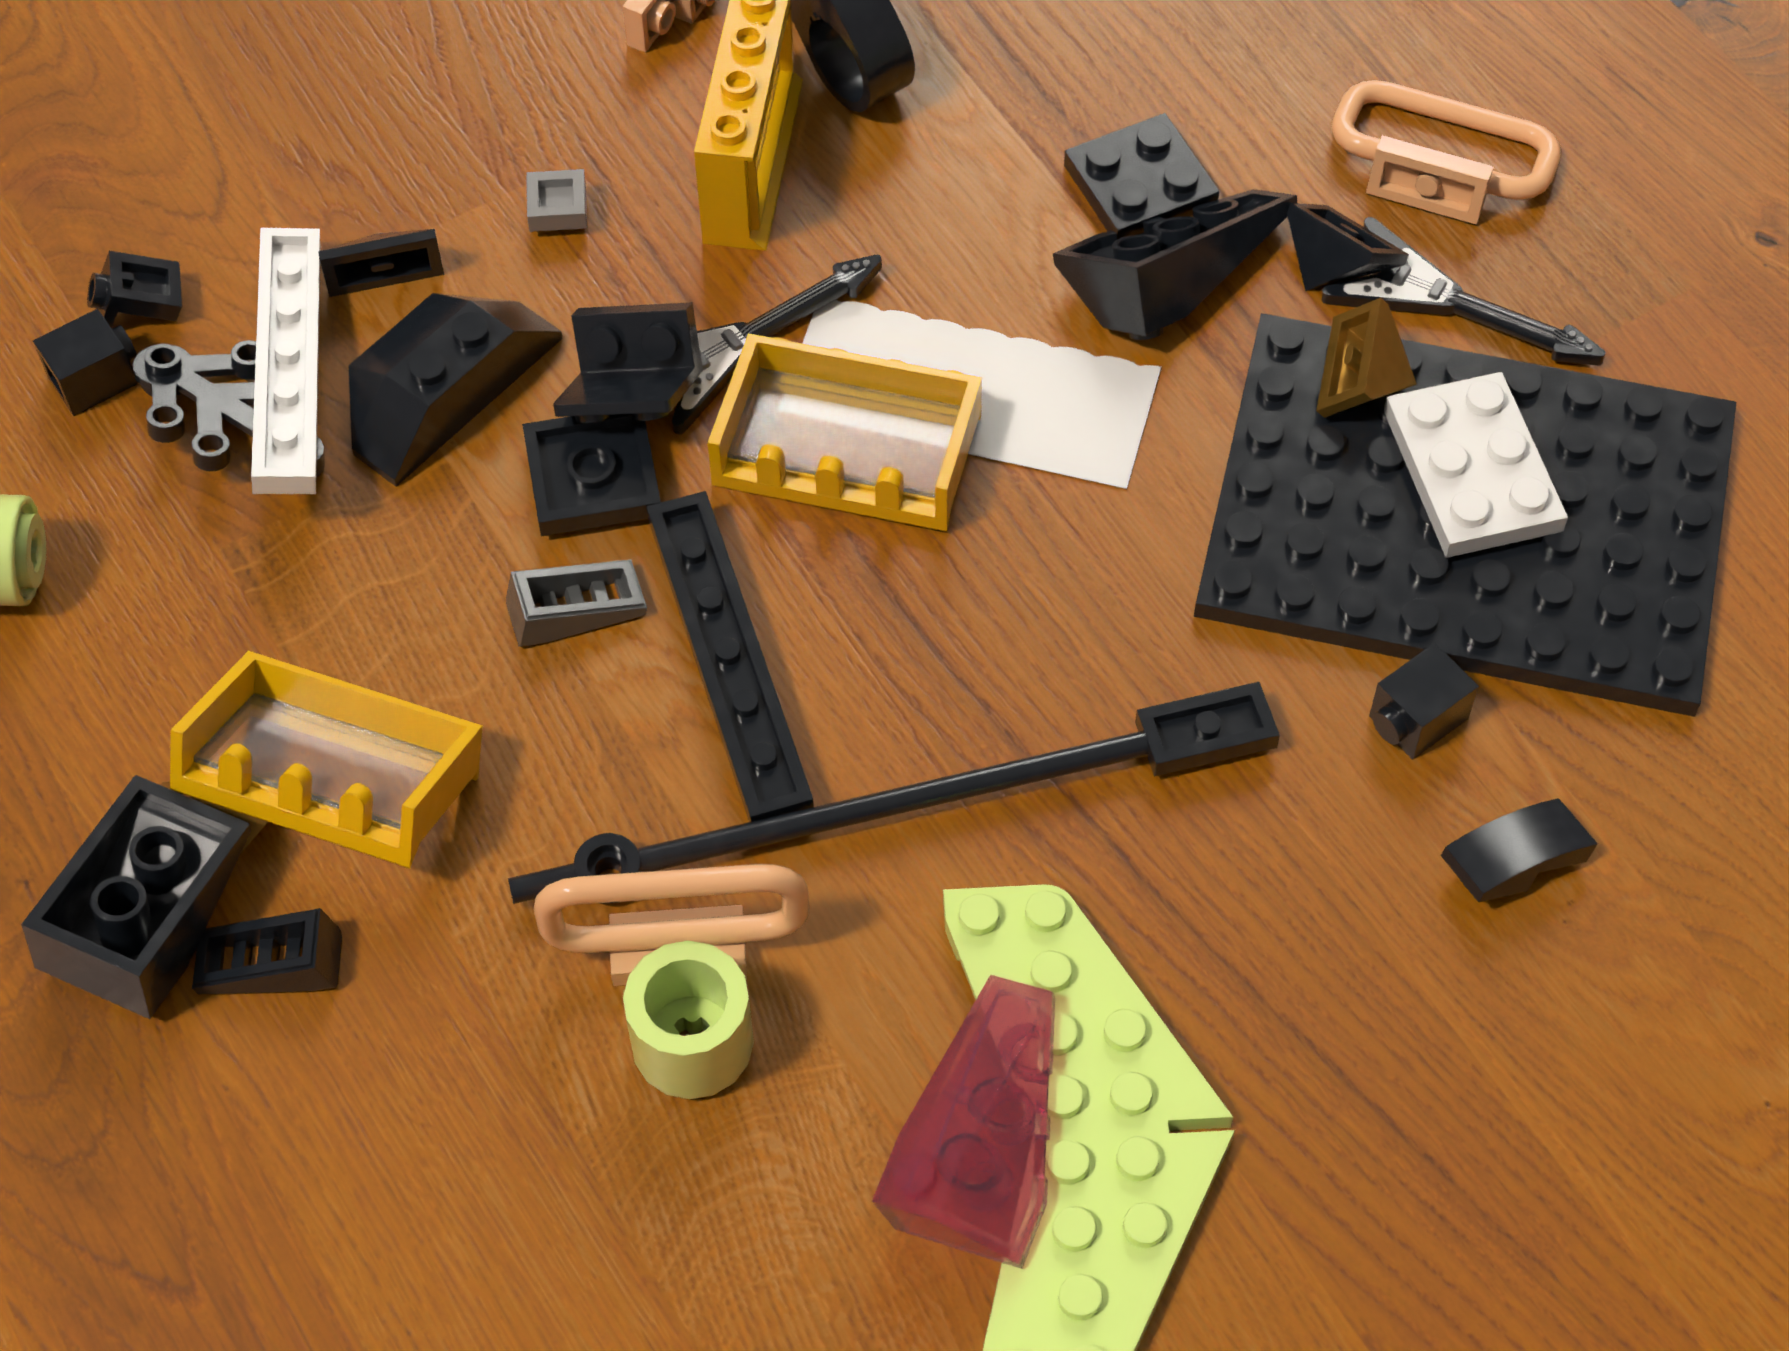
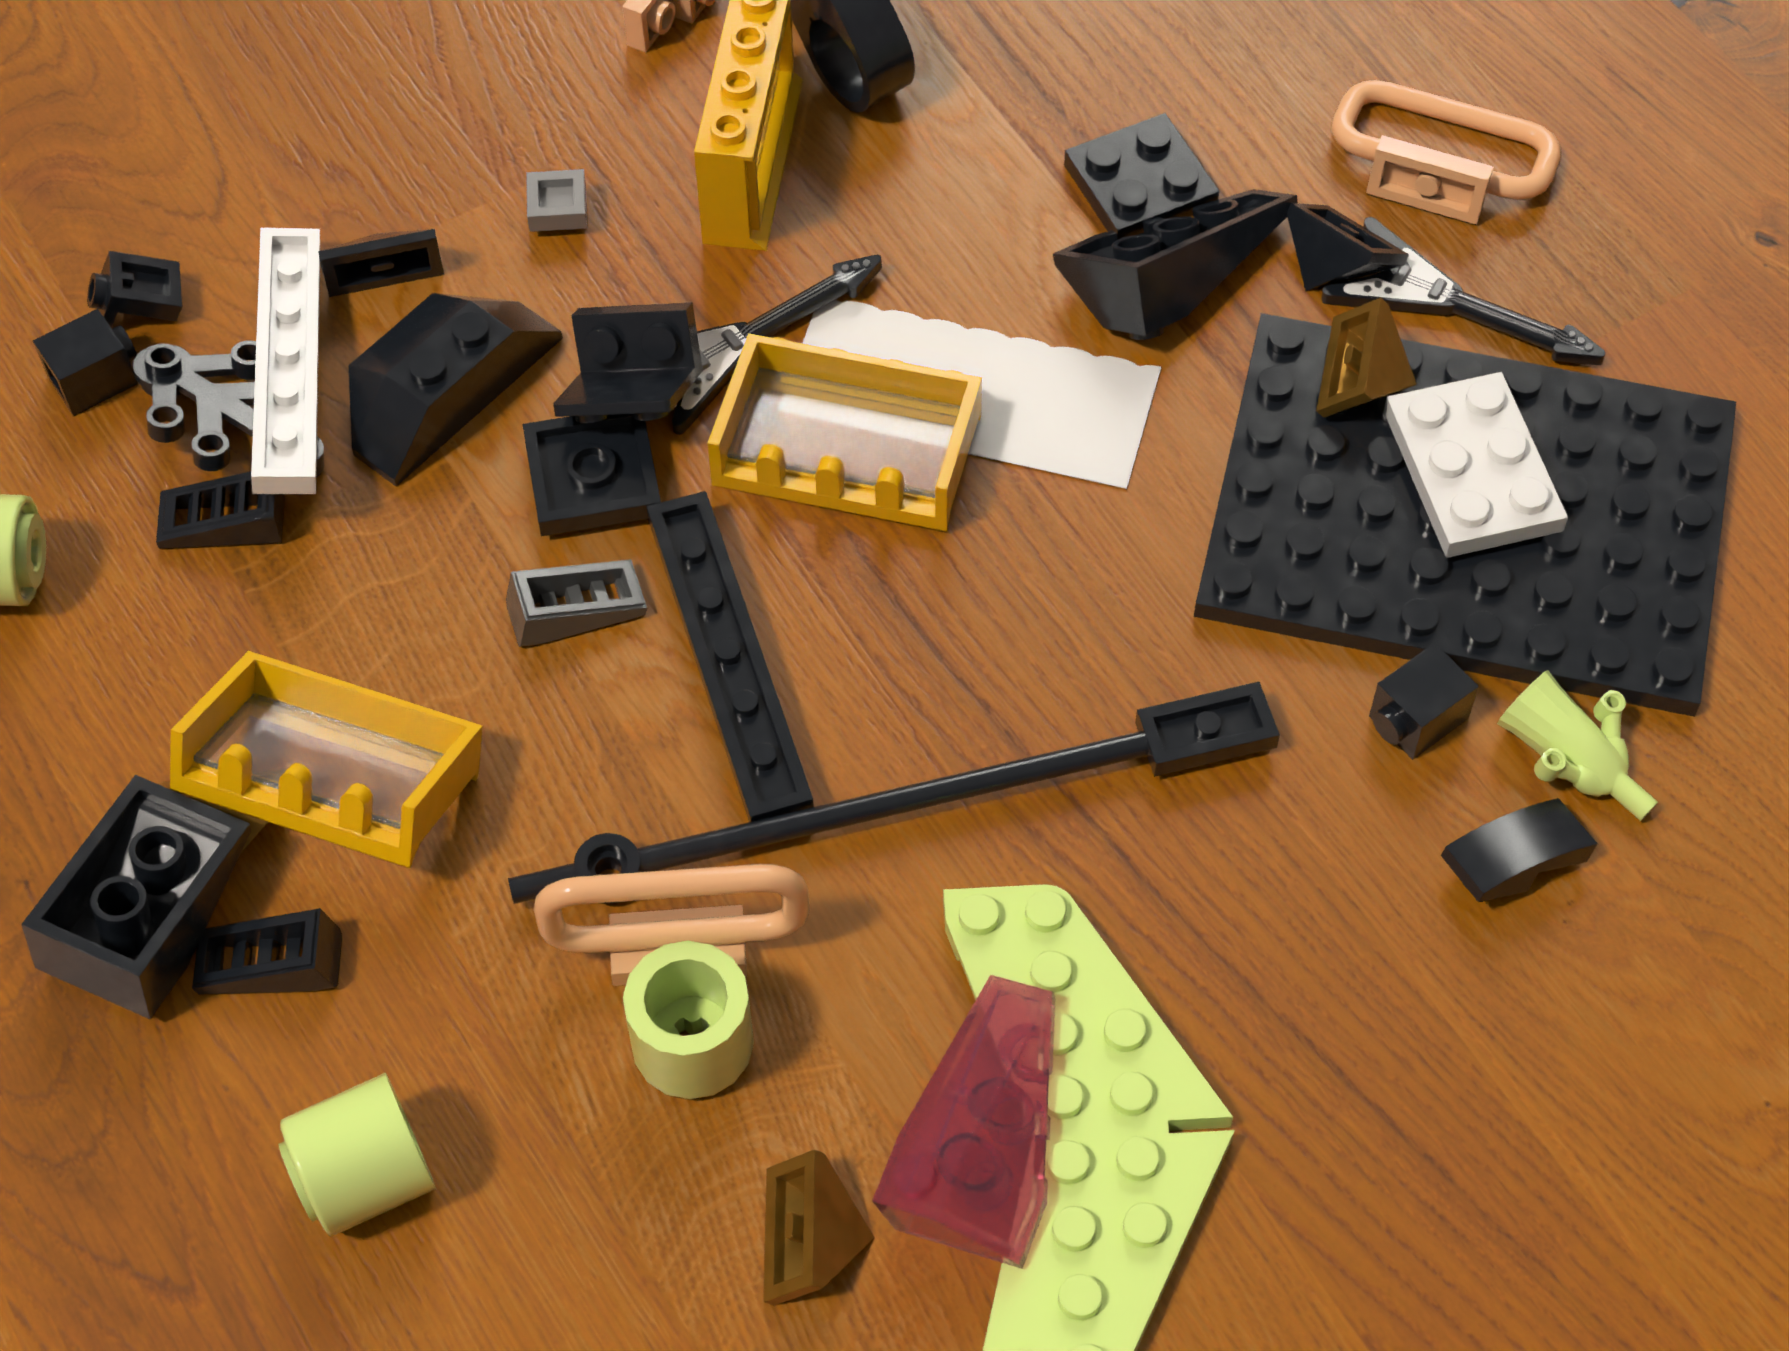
none -> black slope [156,471,285,549]
none -> yellowish green piece [279,1072,436,1236]
none -> pearl gold slope [763,1149,874,1306]
none -> yellowish green piece [1497,670,1658,821]

